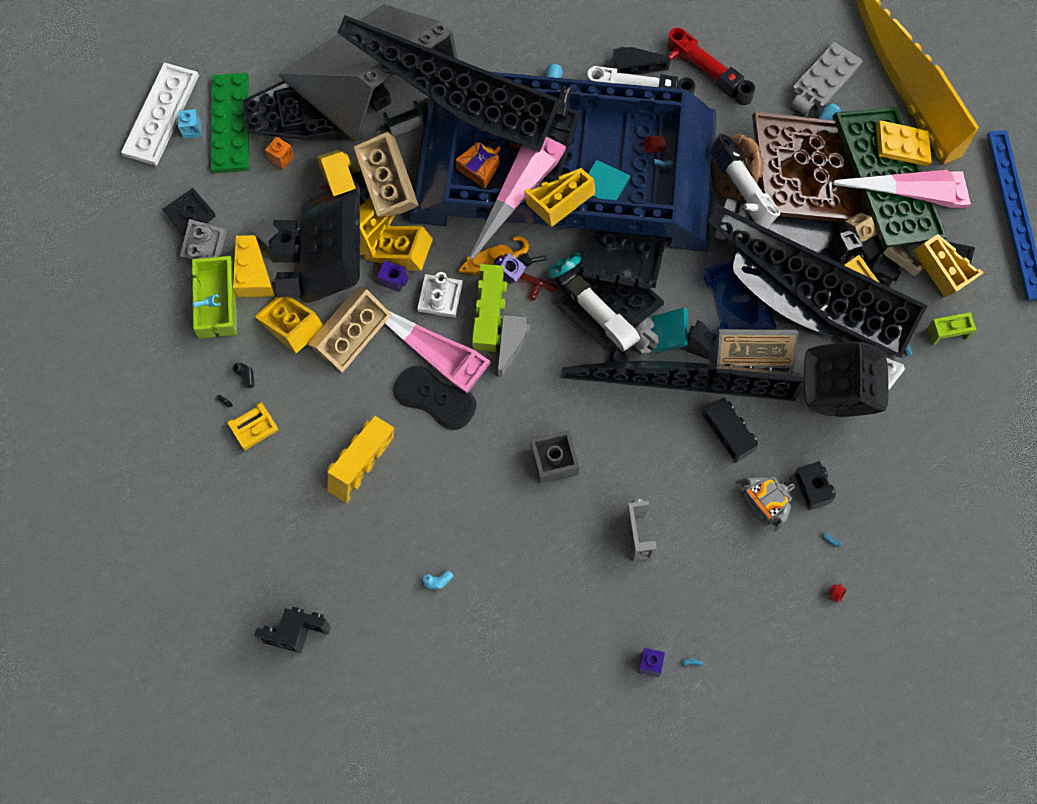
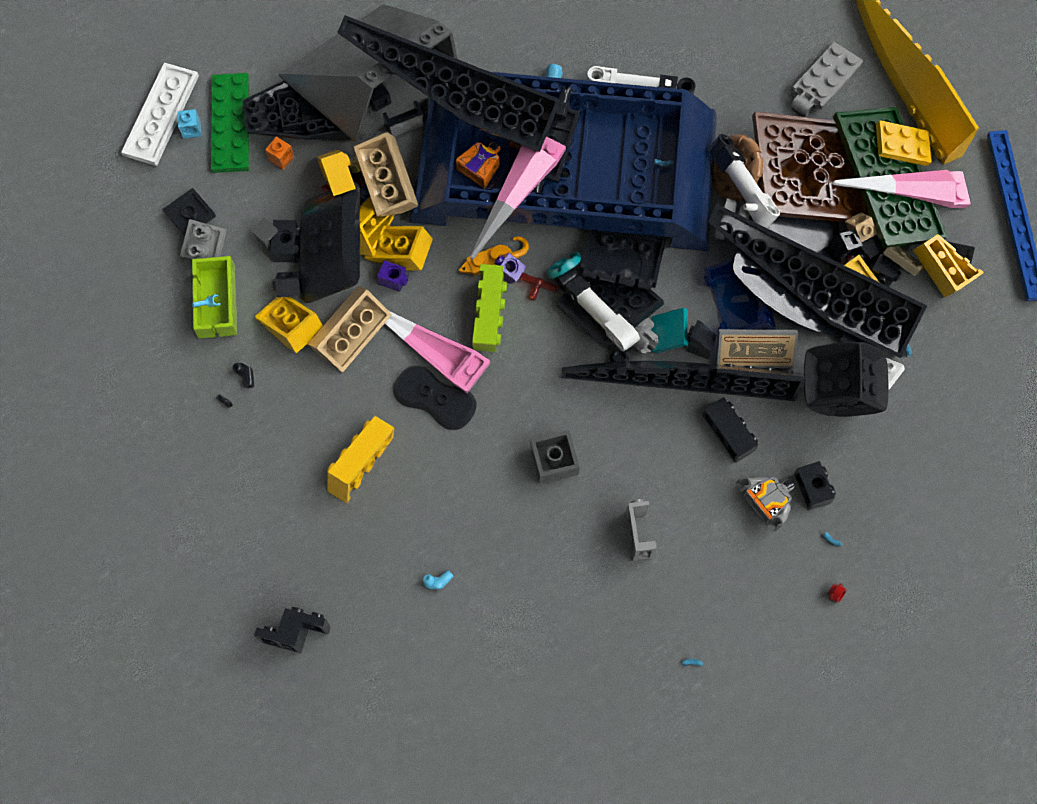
yellow plate [227,402,279,451] -> none
yellow wedge [233,235,275,297] -> none
white plate [417,272,463,318] -> none
light grey slope [498,315,530,377] -> none
black hand [519,253,547,268] -> none
yellow wedge [524,168,595,227] -> none
teal tile [588,160,630,200] -> none
black slope [612,47,670,75] -> none
dark purple brick [638,648,665,677] -> none
clear red piece [643,135,666,153] -> none
red piece [667,27,755,105] -> none
medium azure cone [818,102,841,120] -> none
lime panel [927,312,977,345] -> none

